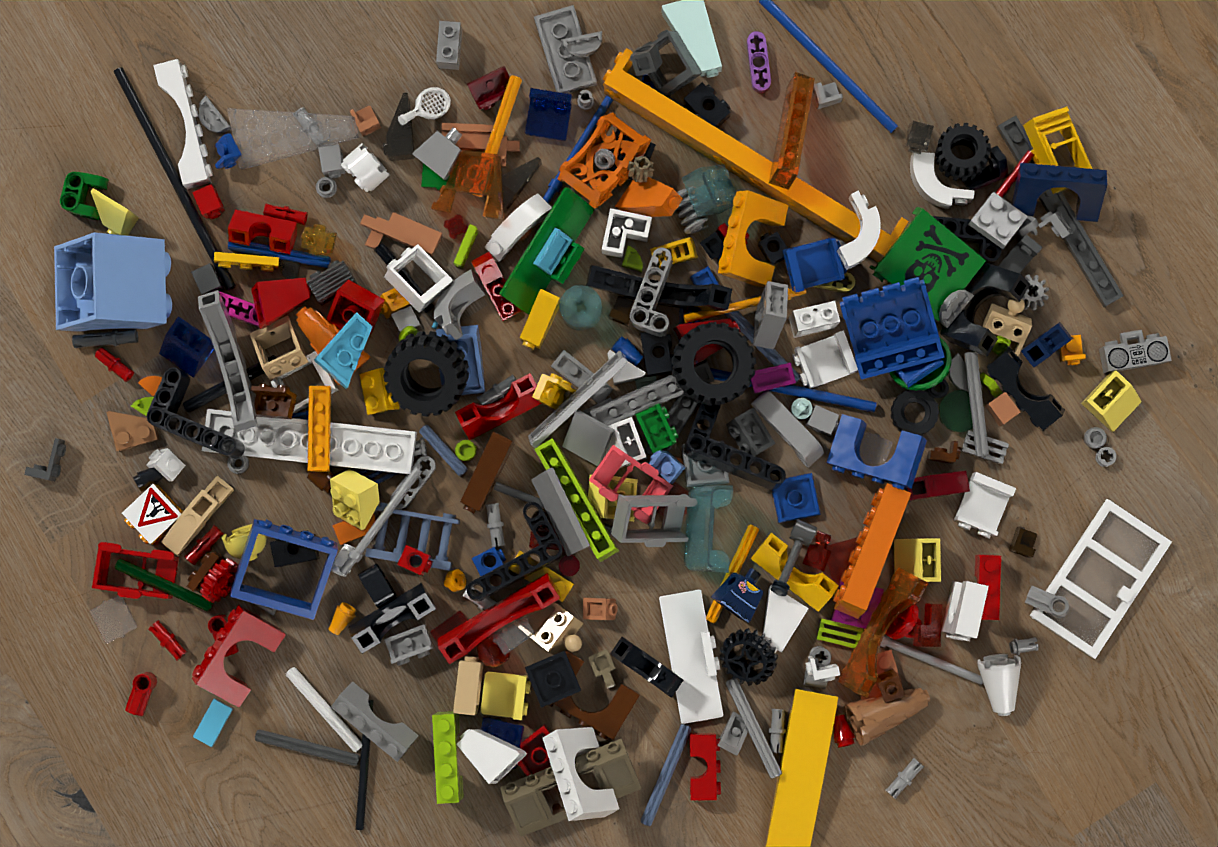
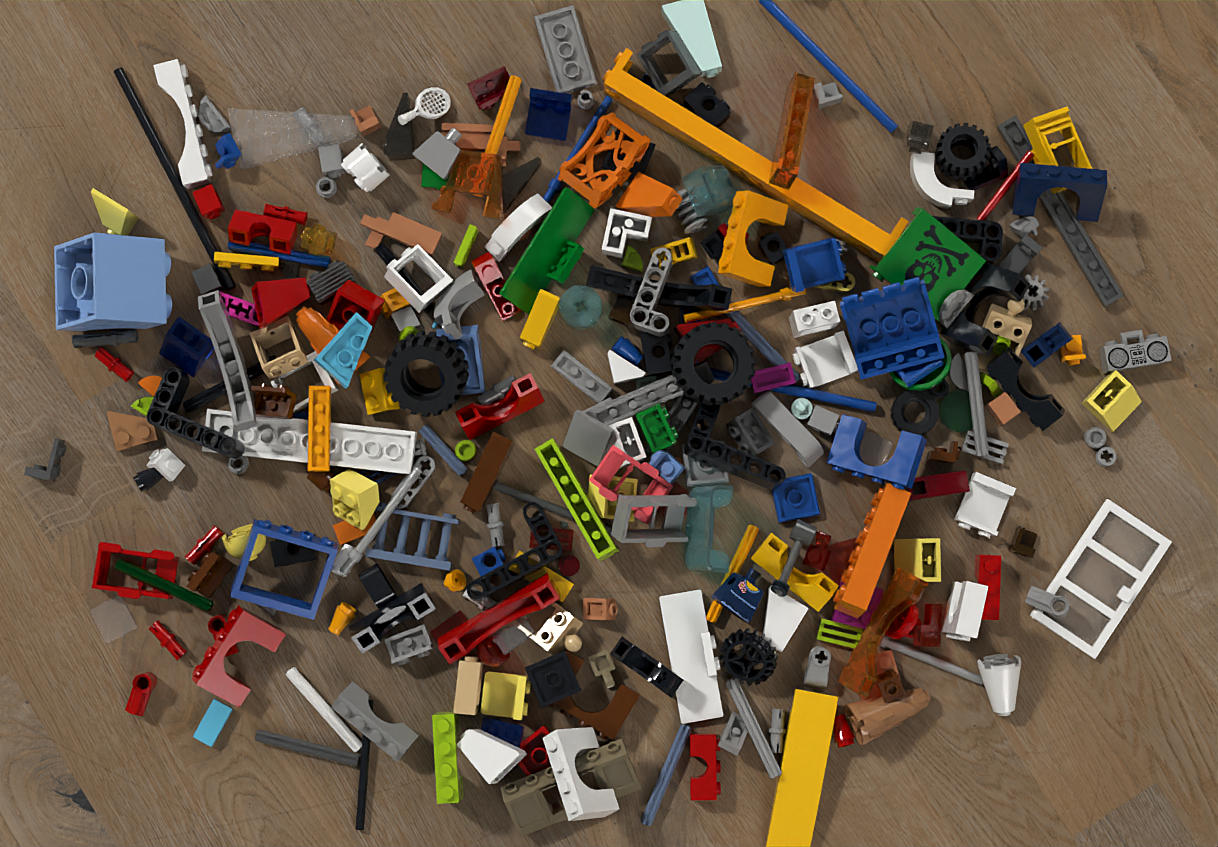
green piece [60,172,109,220] -> none
piece [122,484,183,545] -> none
tan slope [161,476,234,556] -> none
red gear [200,558,239,603] -> none
red brick [397,545,433,576] -> none
light grey brick [436,21,462,70] -> none
clear red plate [444,214,468,239] -> none
light grey tile [528,351,628,448] -> none
light grey tile [531,468,590,556] -> none
yellow bracket [532,373,576,410] -> none
medium azure tile [533,228,573,275] -> none
light grey tile [561,31,602,57] -> none
light grey plate [594,149,615,169] -> none
dark tan gear [628,156,654,182] -> none
dark grey brick [630,43,663,76] -> none
medium lavender beam [747,31,771,93] -> none
light grey window [753,281,788,349] -> none
white bracket [805,656,840,682] -> none
white arch [837,190,880,270] -> none
light grey pin [885,758,924,799] -> none
light grey plate [968,192,1028,249] -> none
light grey pin [1009,637,1039,656] -> none
light grey bracket [1038,211,1073,238] -> none

